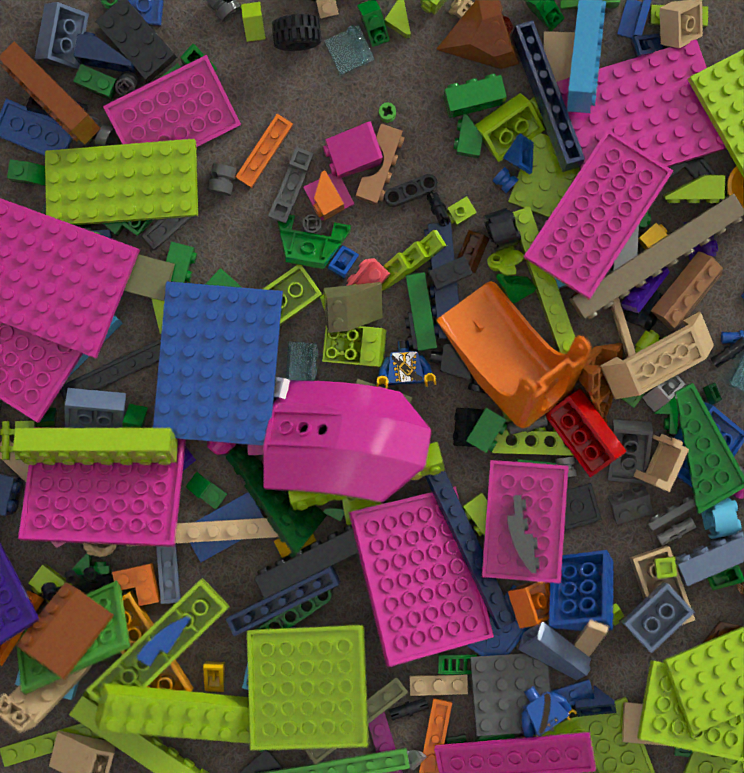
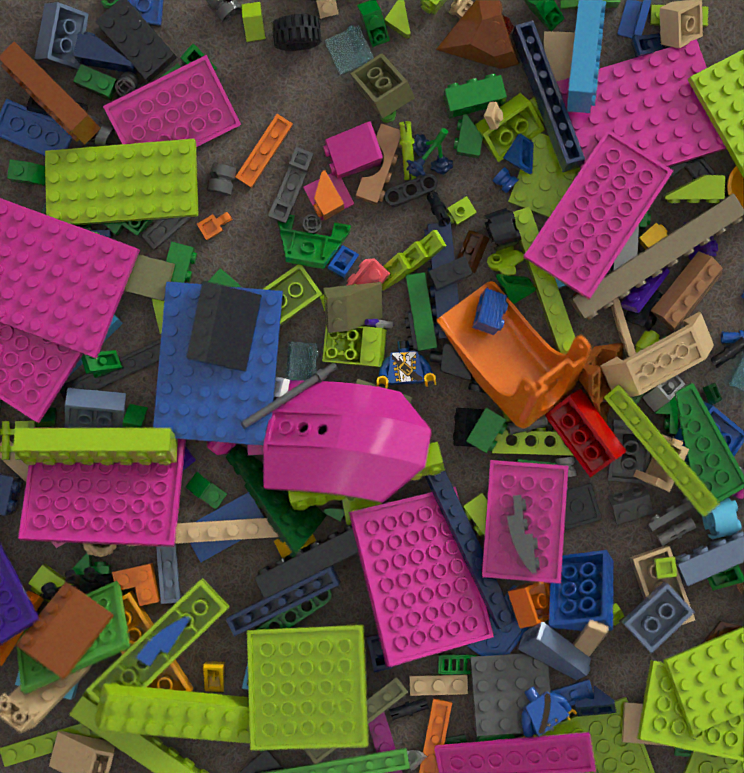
none -> green slope [81,350,122,378]
none -> black slope [186,281,262,371]
none -> orange plate [197,212,233,241]
none -> dark grey bar [241,363,338,429]
none -> olive brick [350,53,415,119]
none -> piece [364,319,394,329]
none -> dark blue slope [367,635,393,673]
none -> lime pin [399,121,416,180]
none -> dark blue plant [406,128,453,177]
none -> blue brick [472,288,508,335]
none -> tan plate [484,102,503,130]
none -> lime plate [604,385,720,517]

